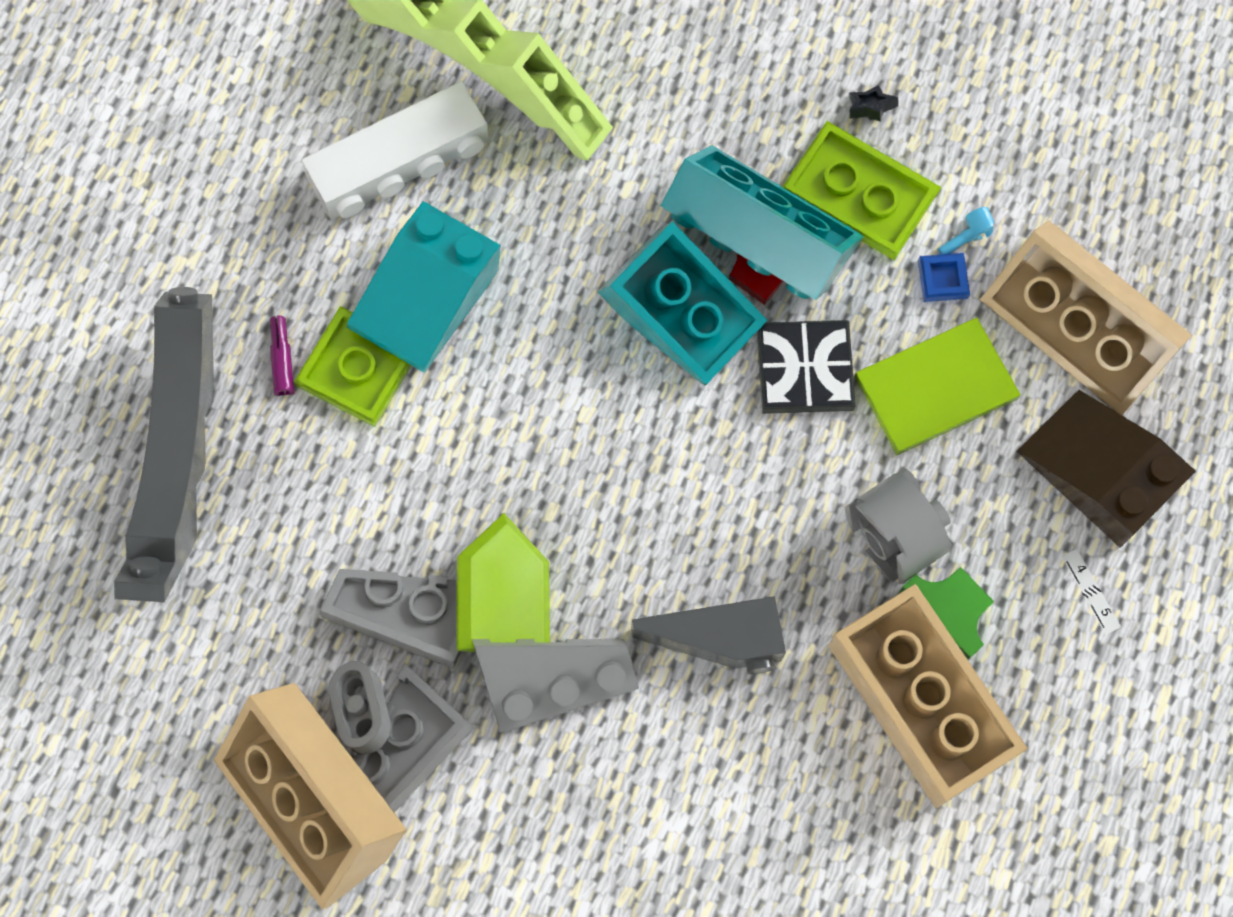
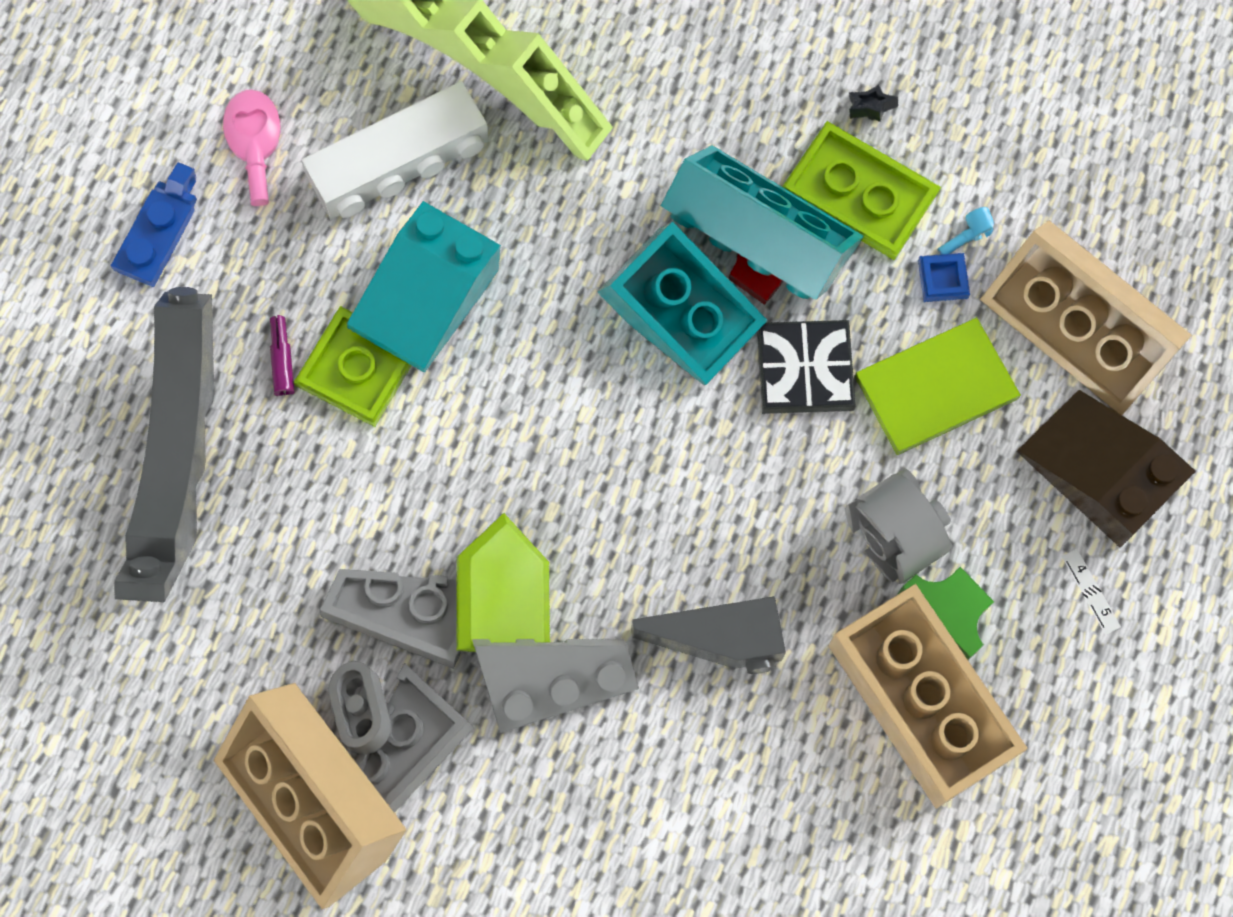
none -> blue hinge [110,162,197,287]
none -> bright pink piece [223,90,281,207]

